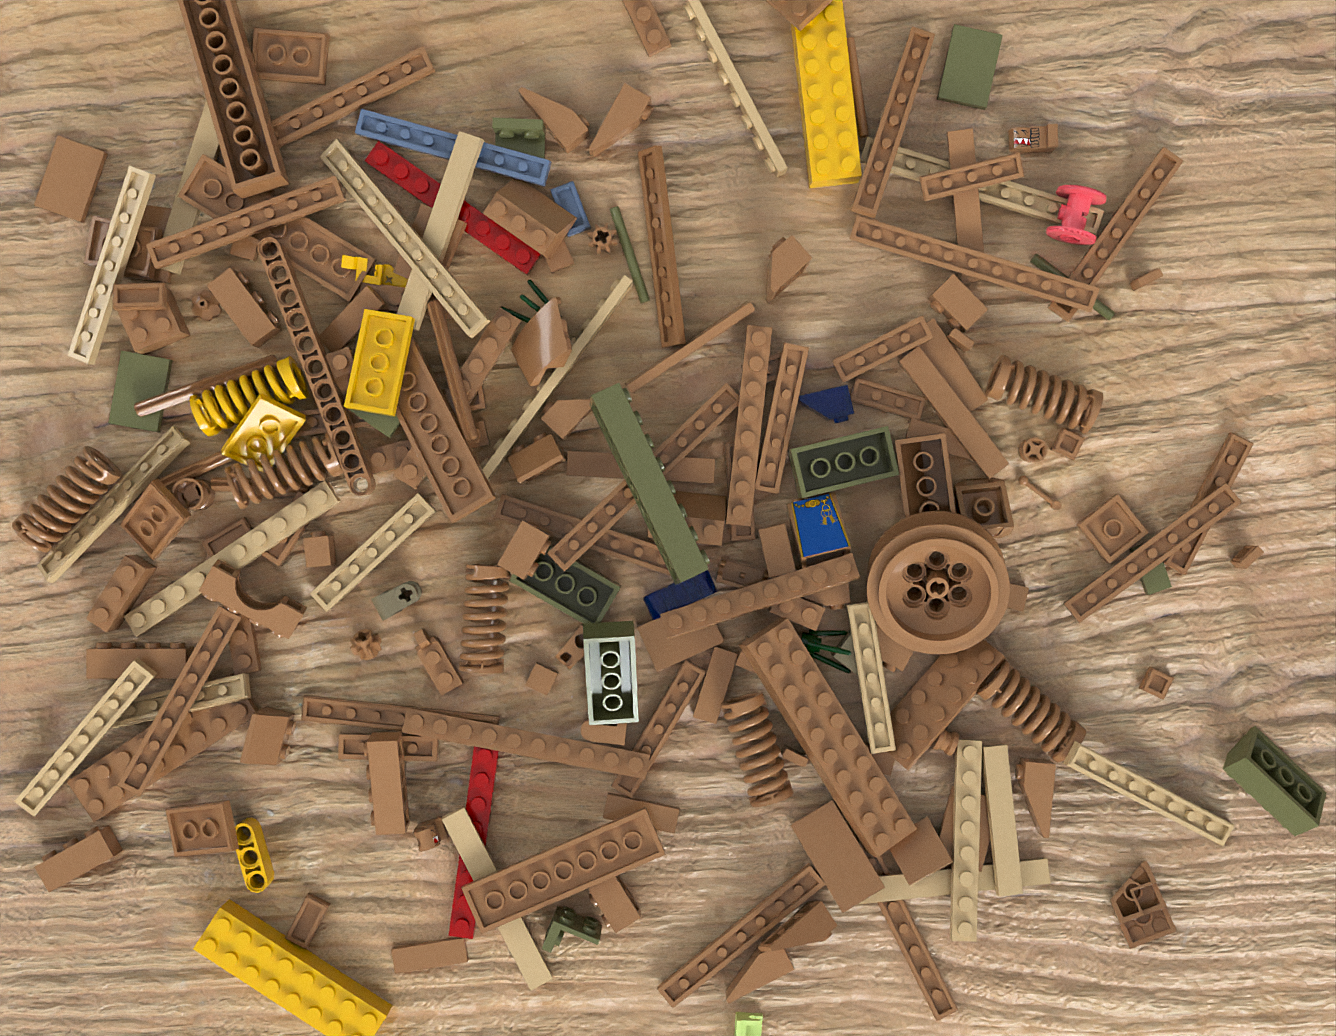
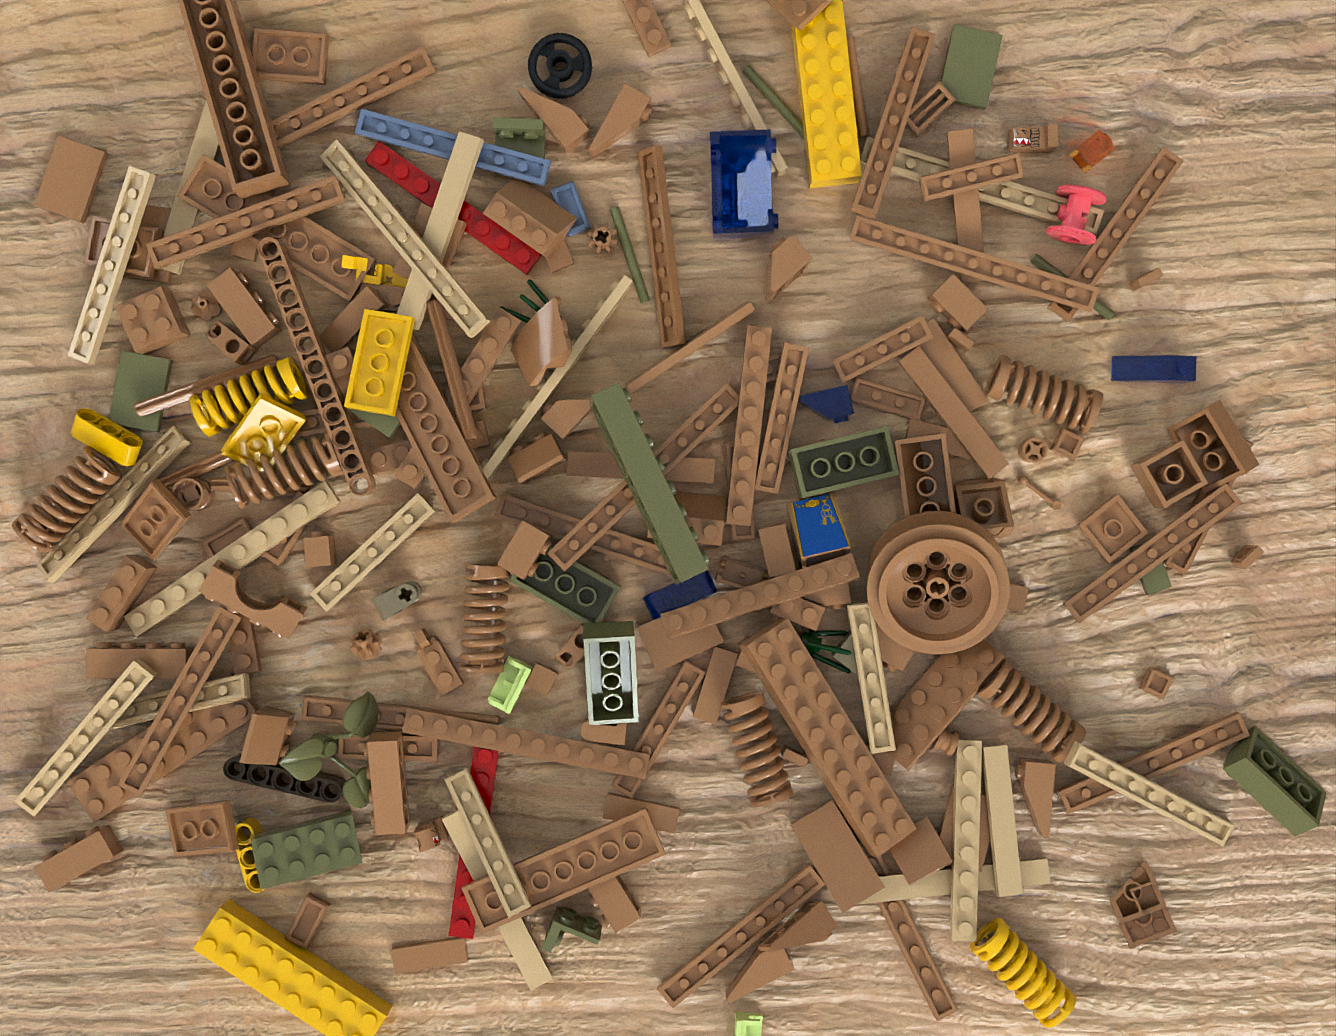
medium nougat tile [113,282,167,311] -> none
none -> yellow beam [71,408,143,466]
none -> medium nougat leg [205,320,258,365]
none -> dark brown beam [223,754,346,803]
none -> olive brick [251,810,362,889]
none -> olive plant [279,691,378,808]
none -> tan tile [444,768,532,918]
none -> yellowish green hinge [487,655,533,714]
none -> black wheel [528,33,592,99]
none -> clear blue windscreen [710,129,779,241]
none -> olive bar [743,65,804,139]
none -> medium nougat tile [907,81,956,136]
none -> yellow piece [970,918,1077,1028]
none -> medium nougat plate [1056,712,1250,815]
none -> clear orange brick [1069,129,1115,173]
none -> clear blue slope [1111,355,1197,384]
none -> medium nougat brick [1130,440,1208,508]
none -> medium nougat slope [1167,400,1259,493]

